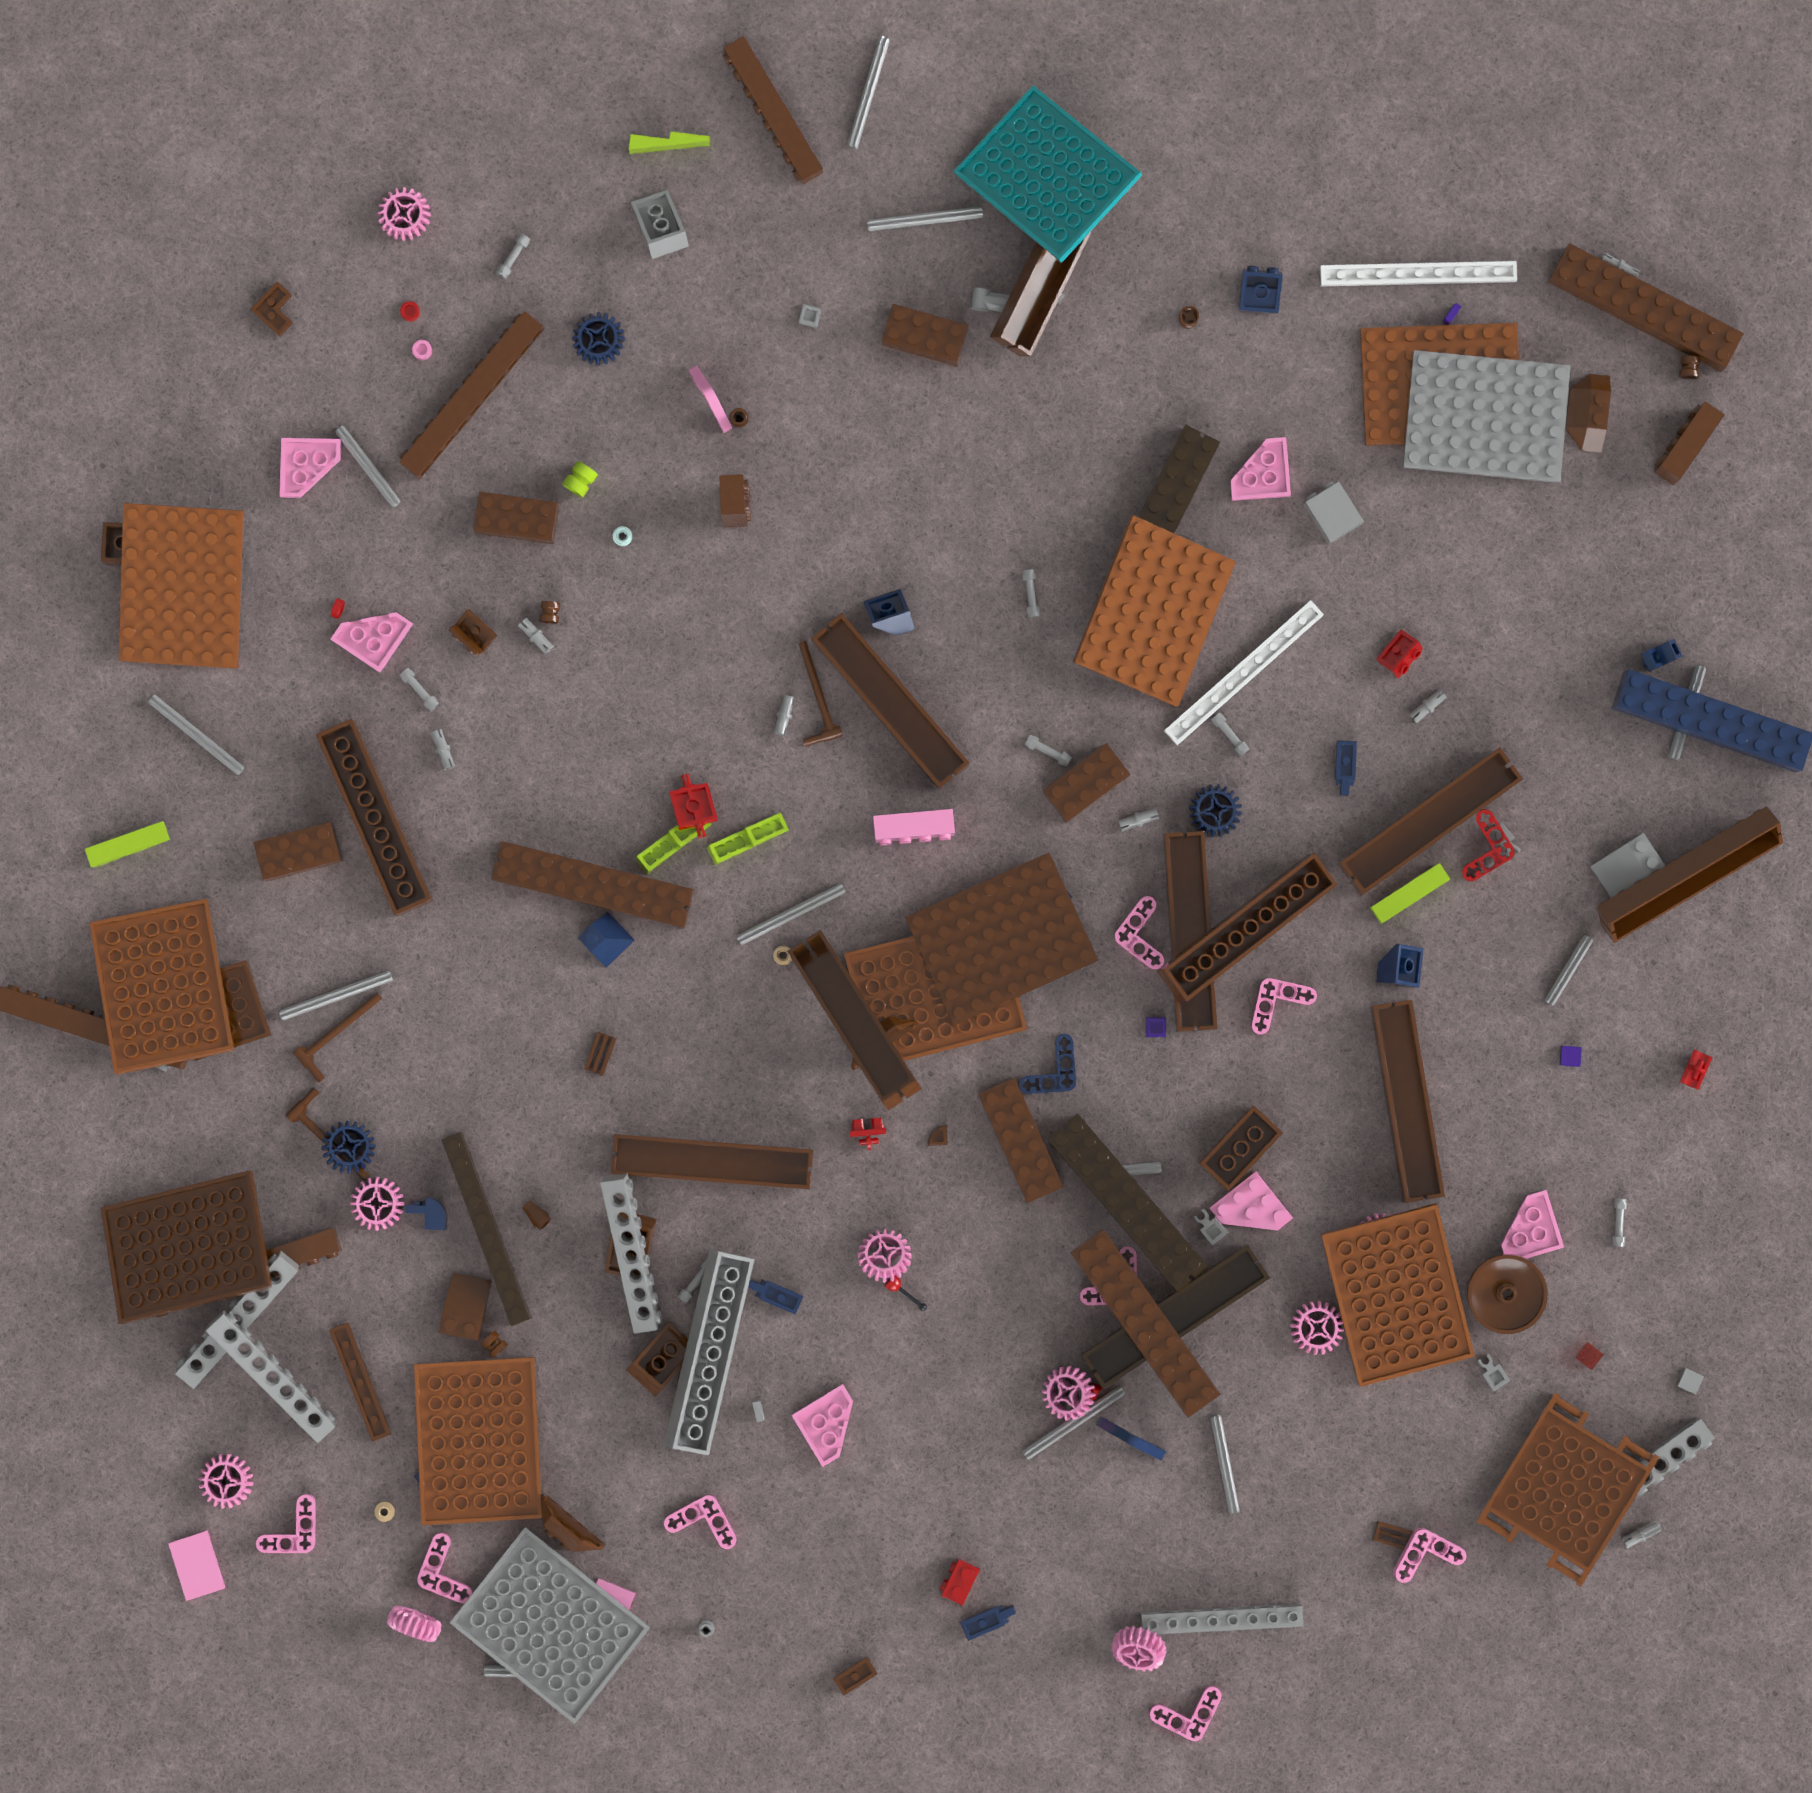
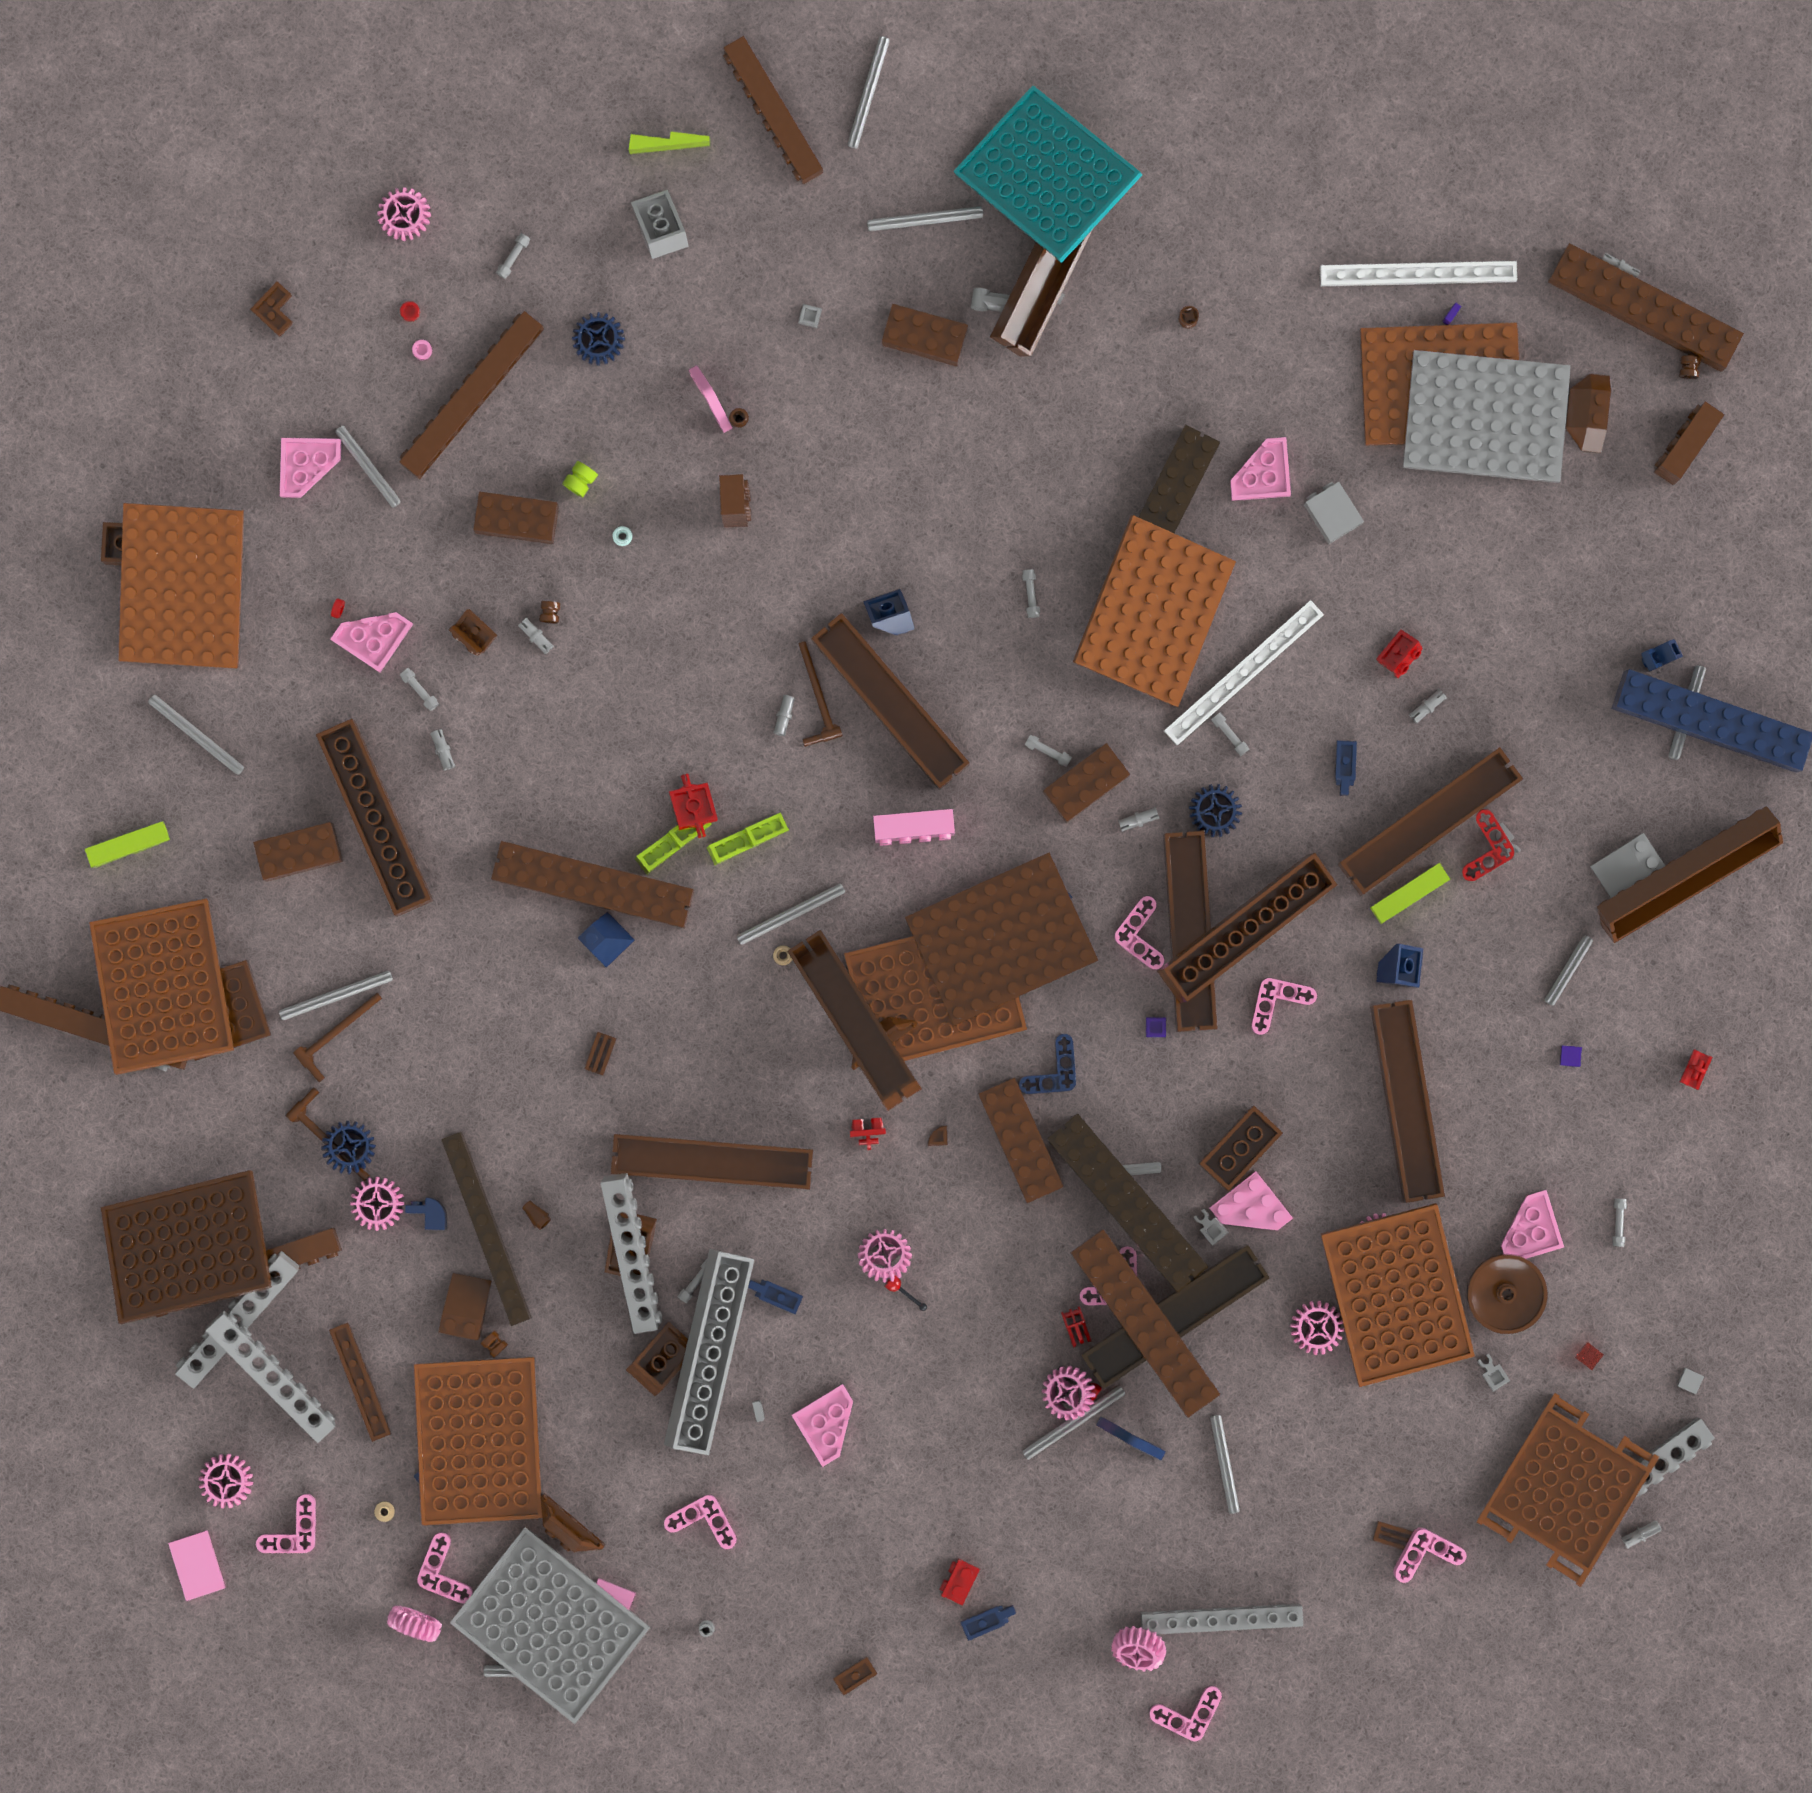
dark blue plate [1239,265,1283,313] -> none
none -> red arm [1061,1306,1092,1348]

